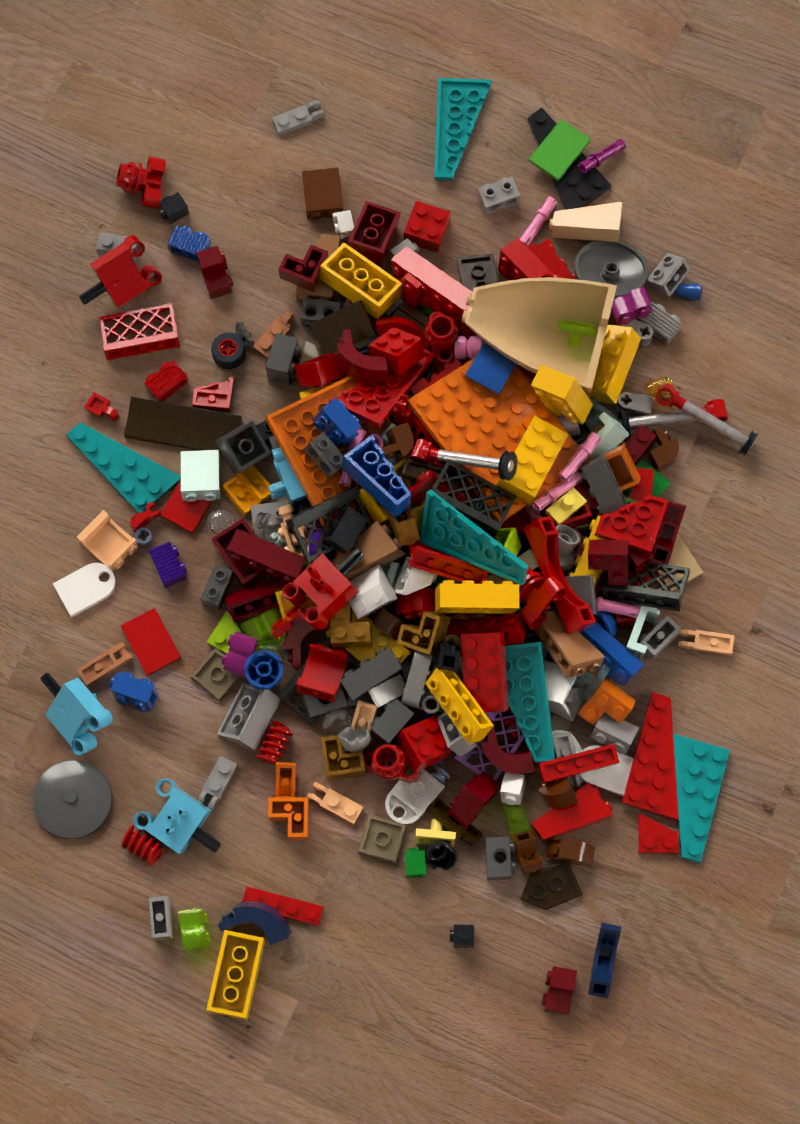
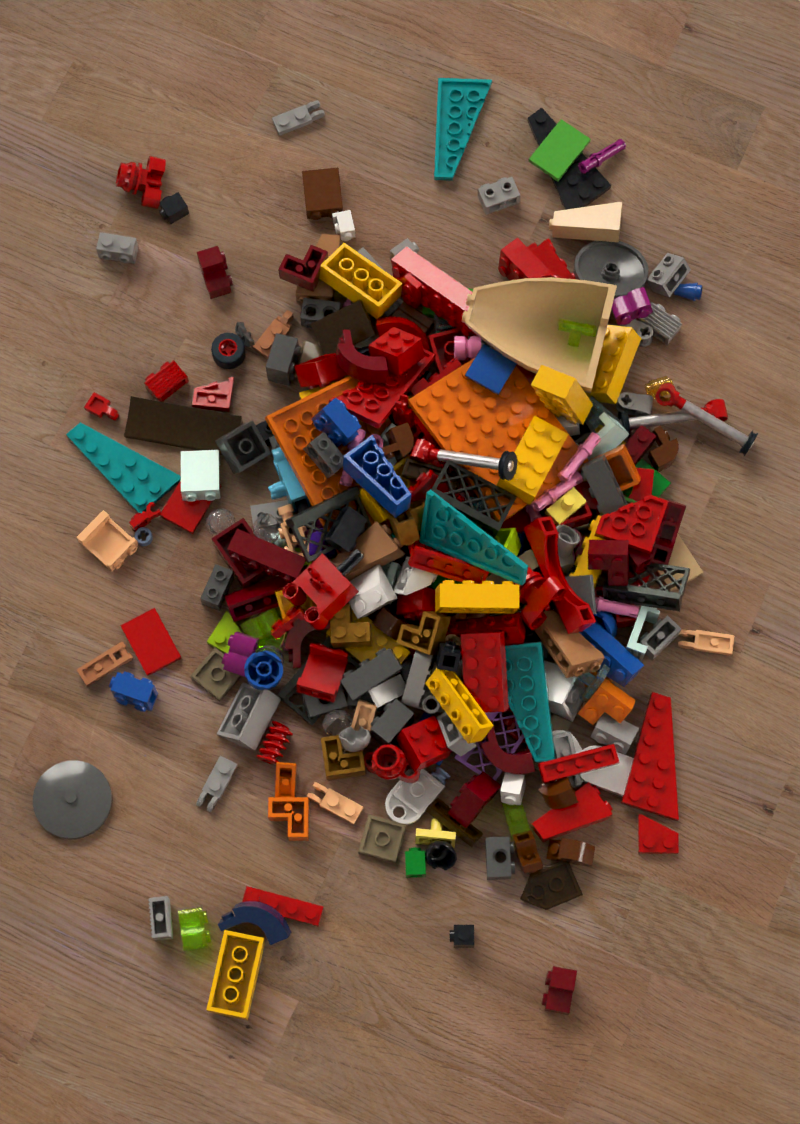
medium azure piece [40,673,113,755] -> none
white tile [53,563,116,618] -> none
red piece [79,235,162,308] -> none
red fence [99,303,180,360] -> none
red piece [121,825,166,866] -> none
medium azure piece [134,779,221,854] -> none
dark purple brick [149,541,187,588] -> none
blue brick [167,225,211,261] -> none
light orange slope [221,465,271,516] -> none
dark red brick [347,201,401,266] -> none
red brick [404,201,451,252] -> none
red beam [425,312,458,368] -> none
dark brown tile [457,253,499,292] -> none
bright pink pin [519,196,558,247] -> none
dark blue arch [588,923,621,998] -> none
teal wing [673,734,730,863] -> none

